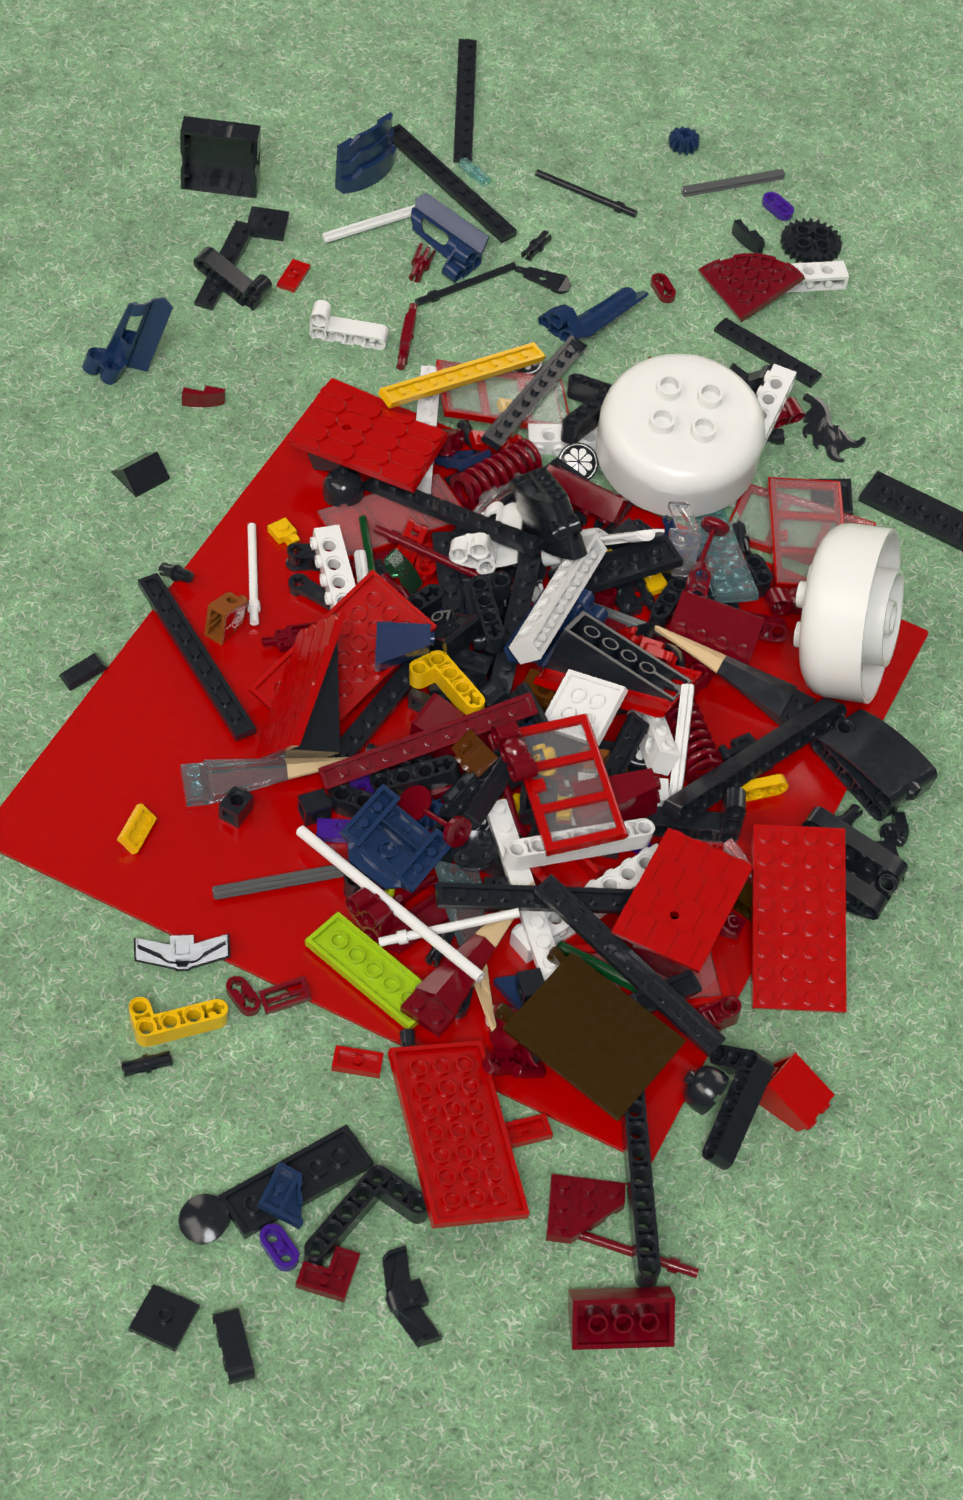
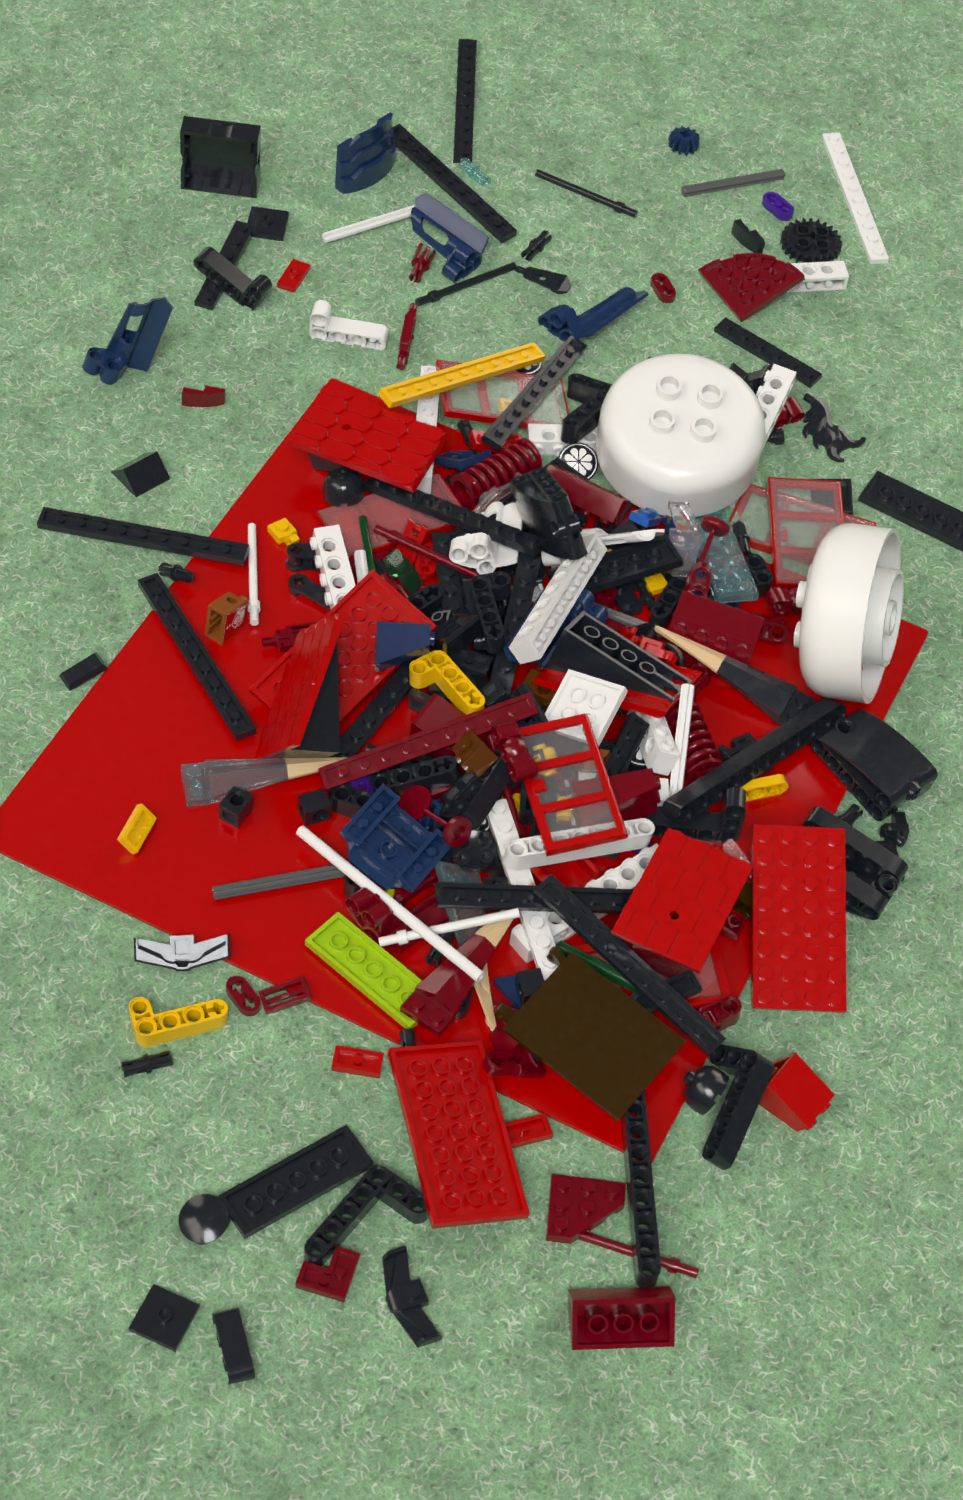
dark blue wing [256,1161,303,1230] -> none
dark purple plate [259,1224,299,1272] -> none
dark purple plate [316,818,350,843] -> none
dark red piece [438,429,464,456] -> none
none -> black plate [37,507,250,566]
none -> blue plate [628,507,663,528]
none -> white plate [821,133,889,264]

